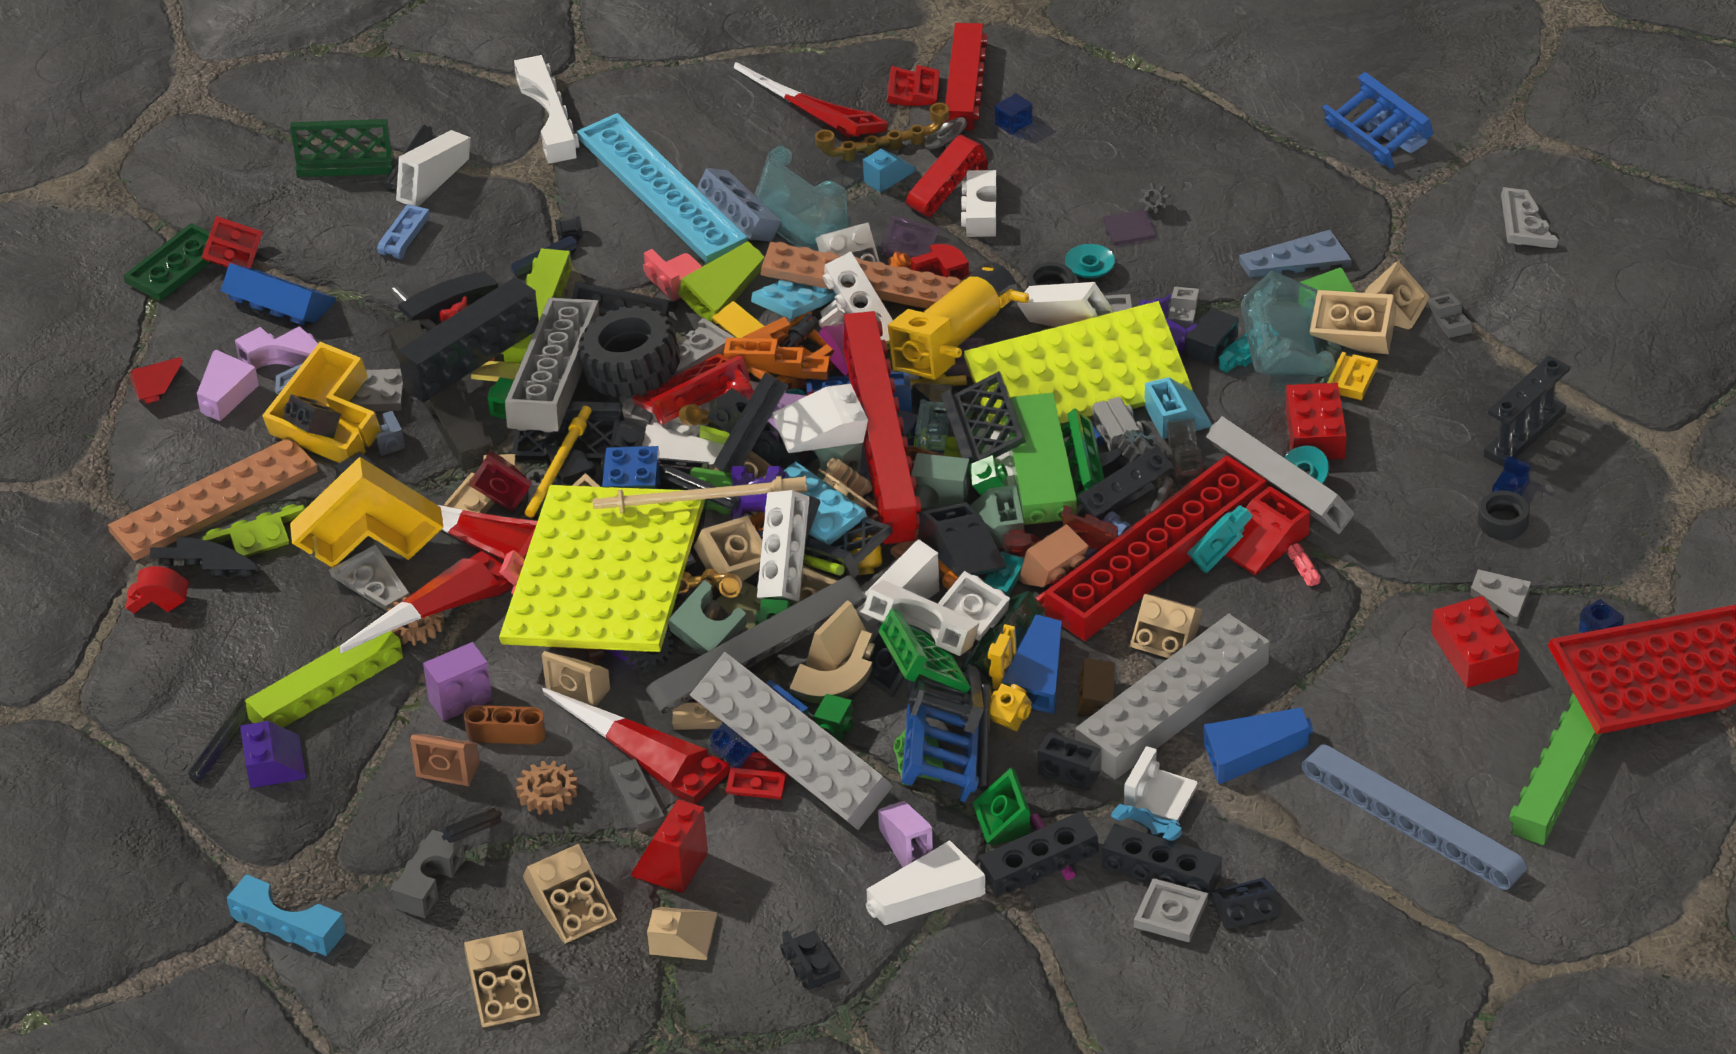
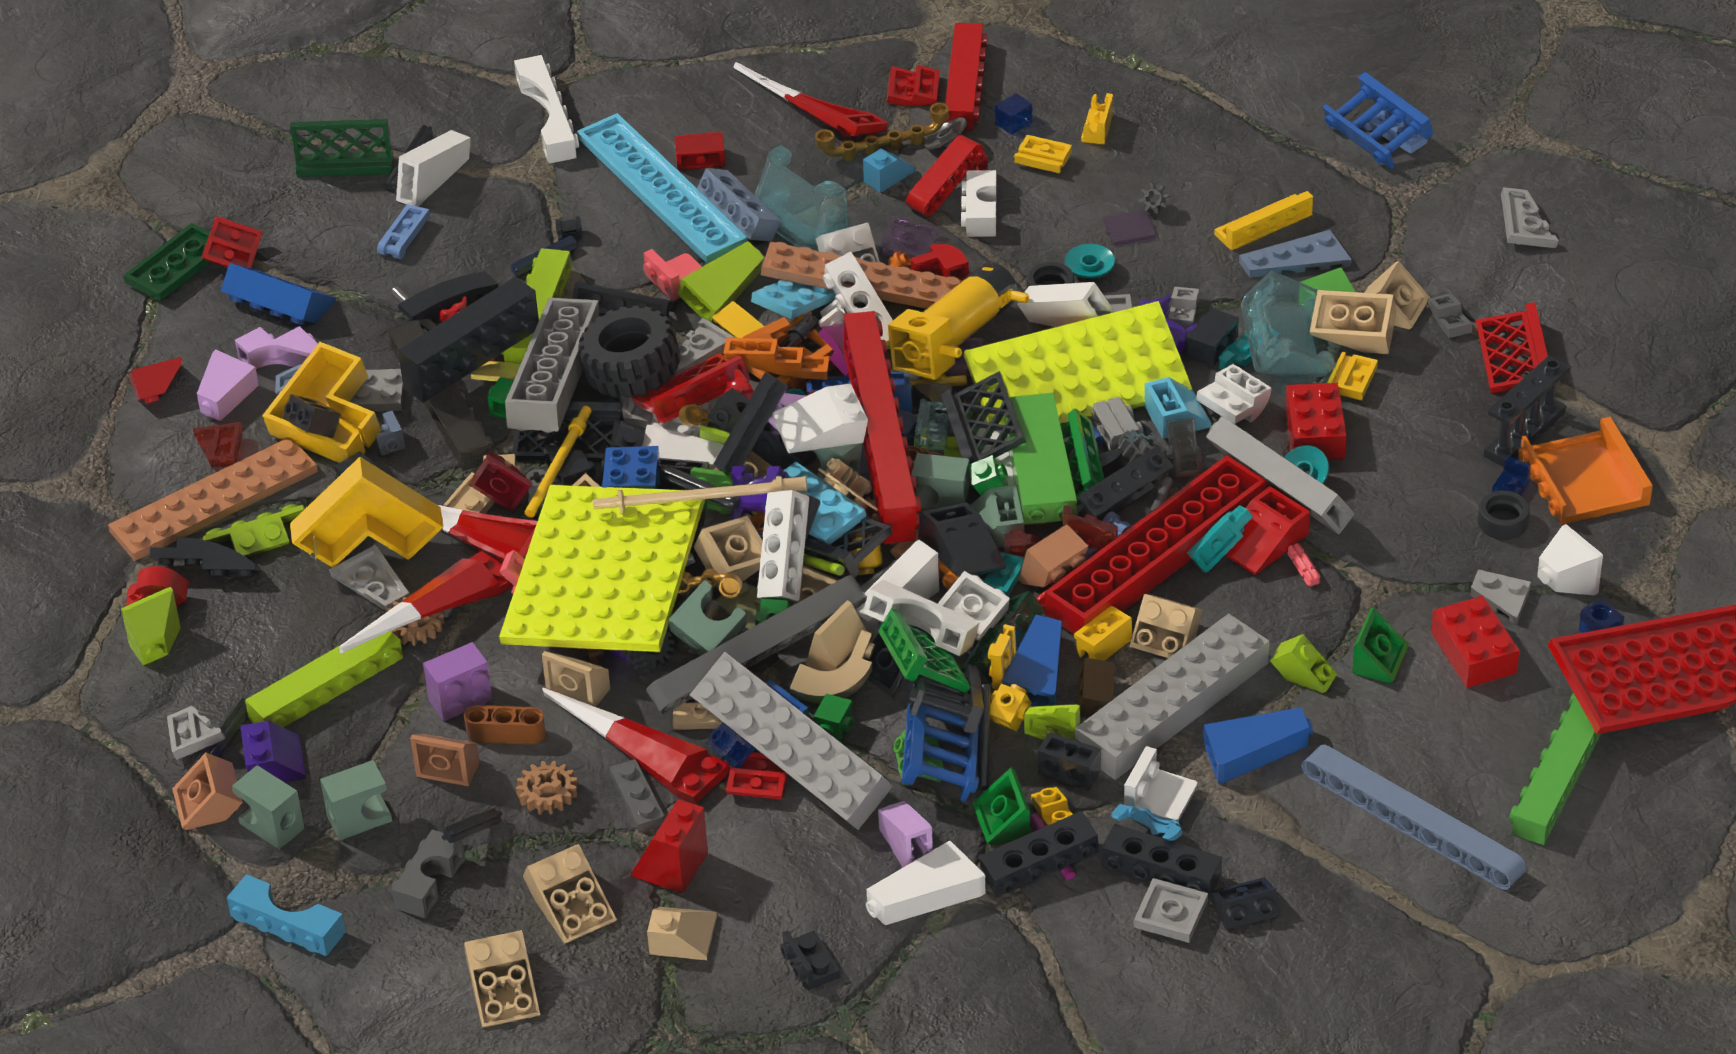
none -> lime slope [121,587,181,666]
none -> light grey wing [167,706,226,760]
none -> nougat slope [172,752,243,830]
none -> clear red wing [193,422,243,468]
none -> sand green piece [232,765,304,850]
none -> sand green piece [320,760,392,841]
none -> red brick [674,132,726,171]
none -> yellow plate [1014,135,1072,174]
none -> lime wing [1024,705,1080,740]
none -> yellow slope [1031,787,1073,826]
none -> yellow hinge [1074,606,1133,661]
none -> yellow hinge [1081,93,1113,145]
none -> white brick [1196,364,1271,424]
none -> yellow fence [1214,191,1313,251]
none -> lime slope [1270,634,1337,693]
none -> green slope [1352,607,1409,683]
none -> red fence [1476,302,1548,393]
none -> orange panel [1518,417,1653,525]
none -> white slope [1537,524,1603,595]

